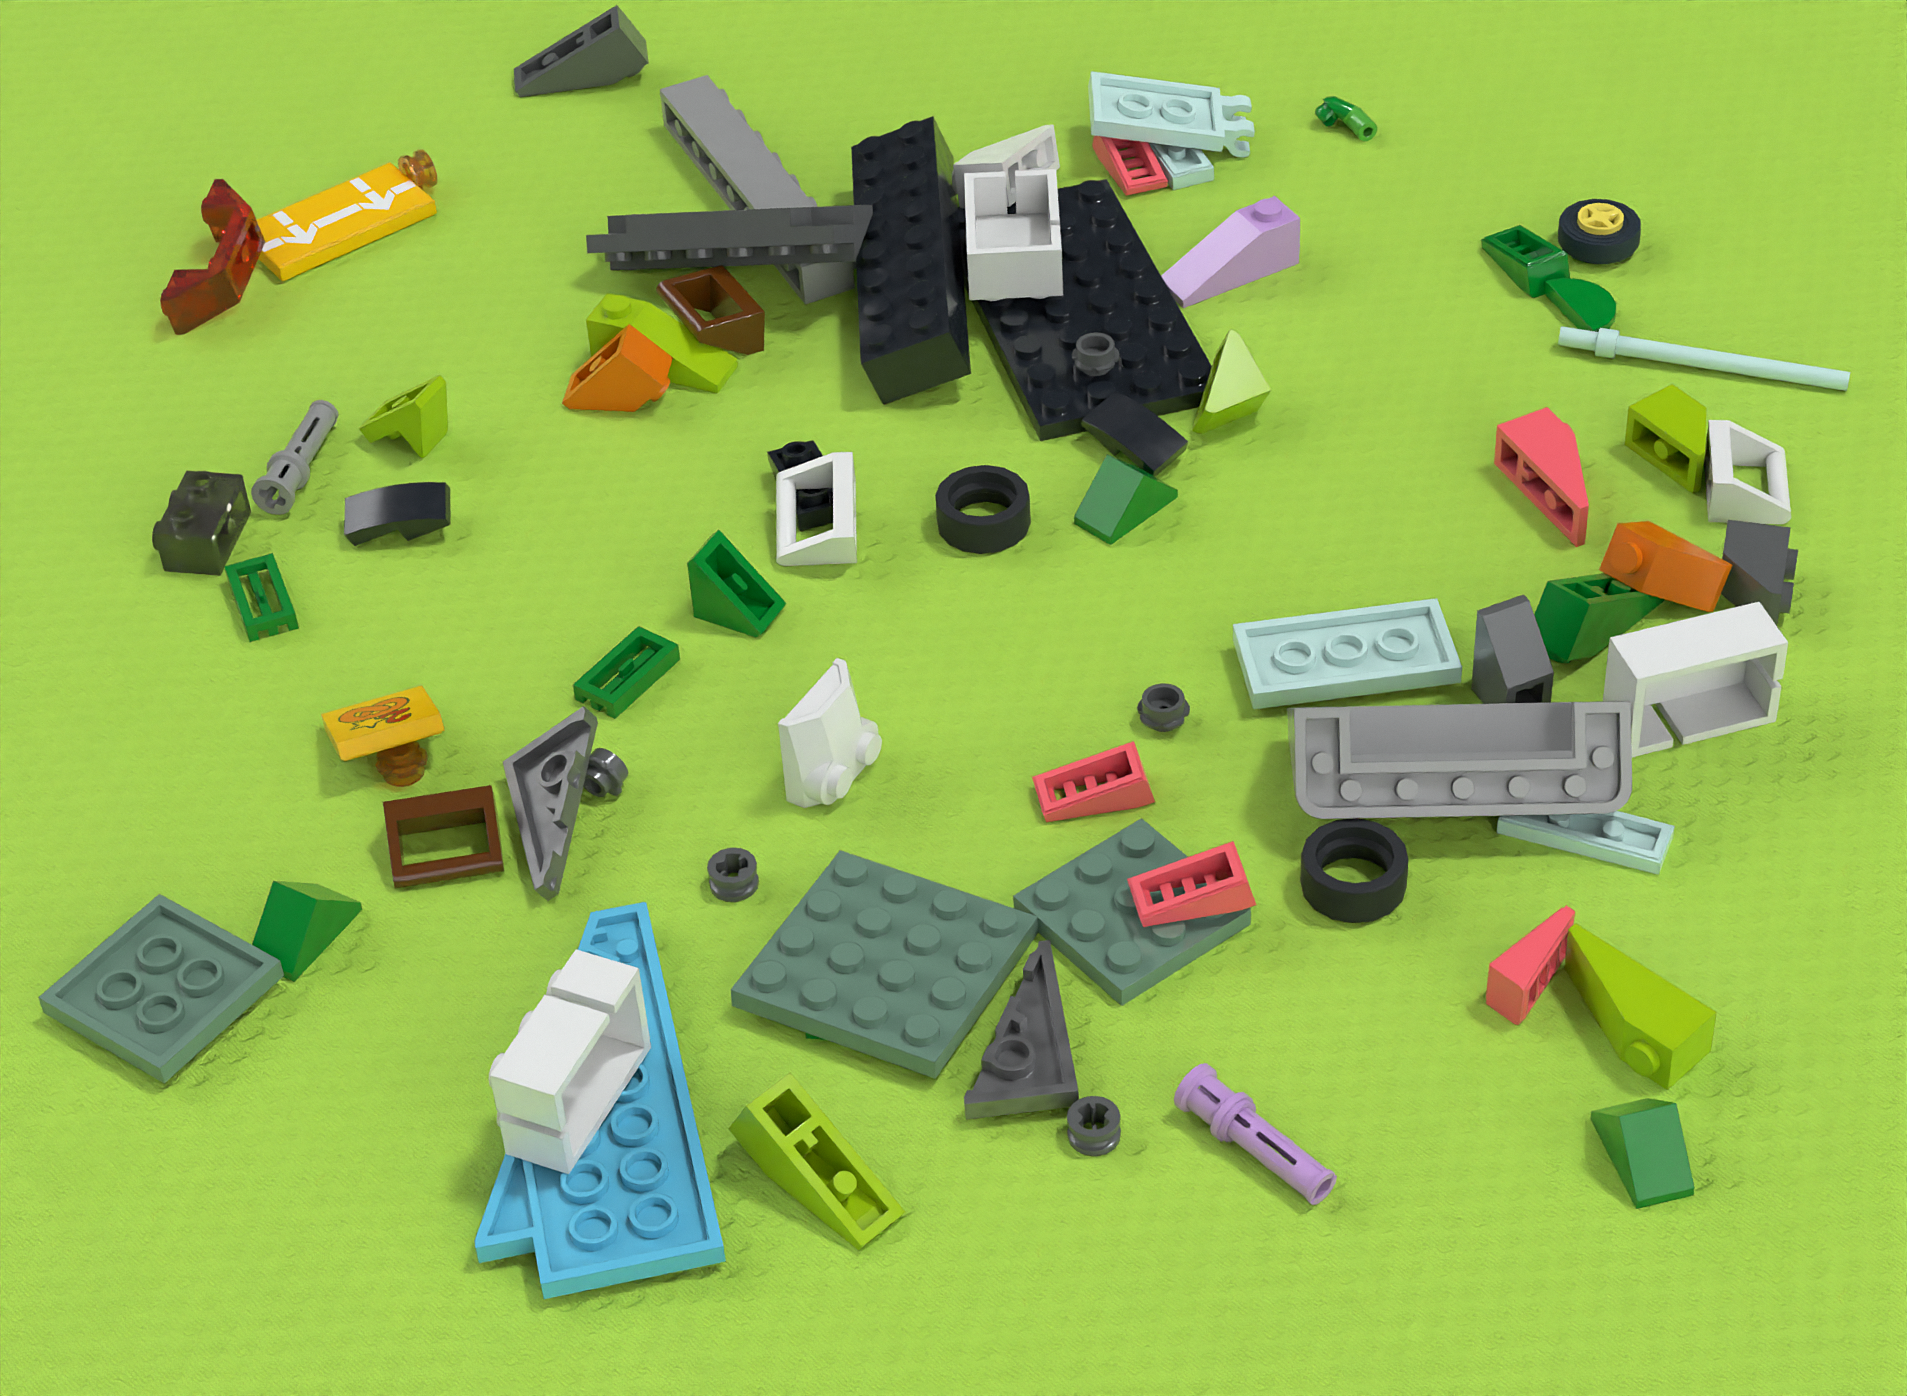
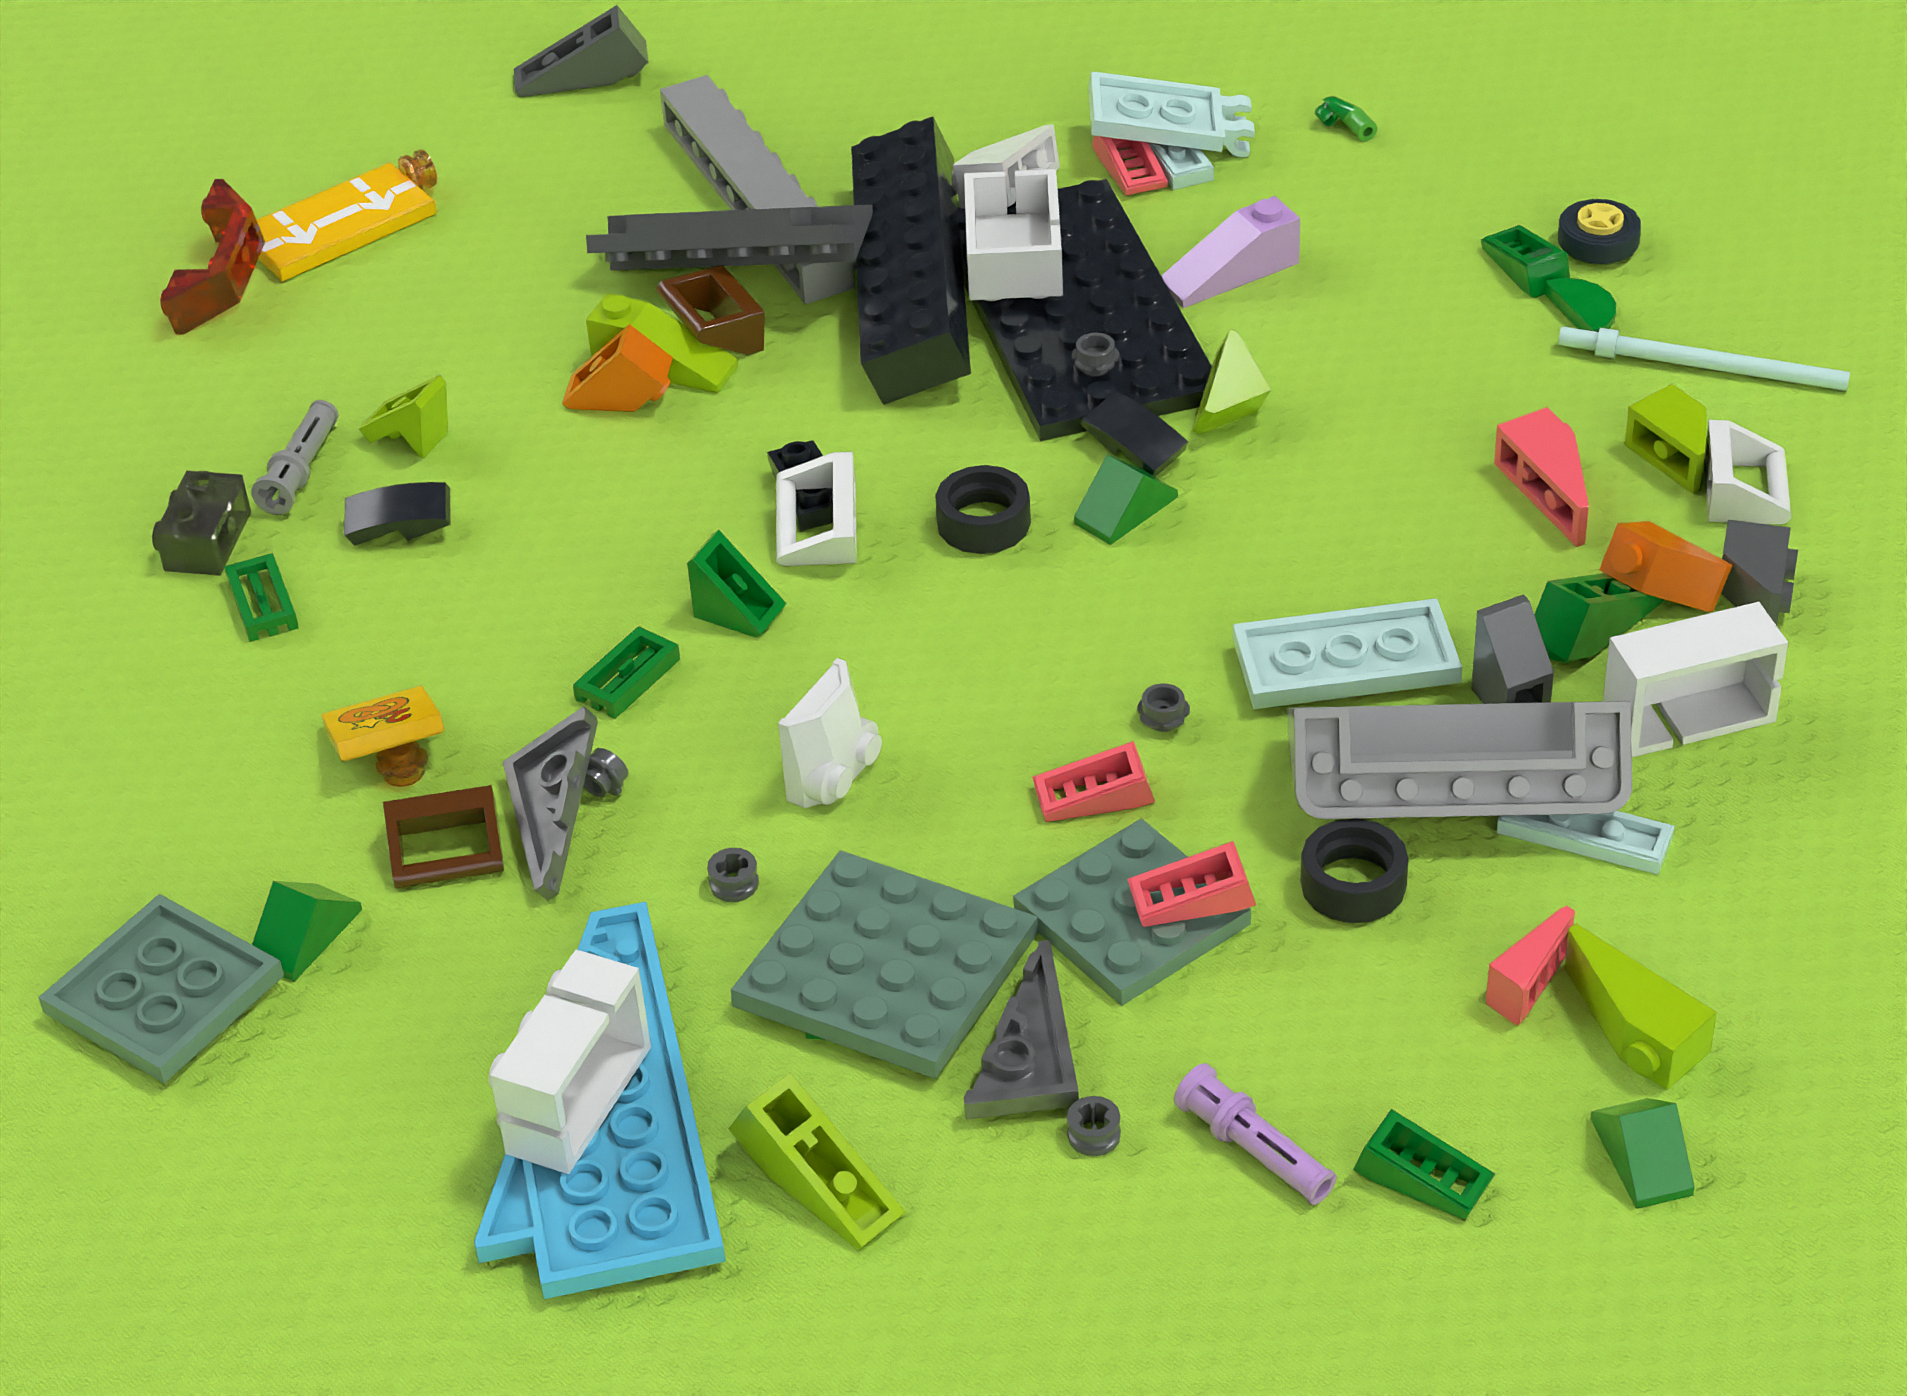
none -> green slope [1353,1109,1495,1220]

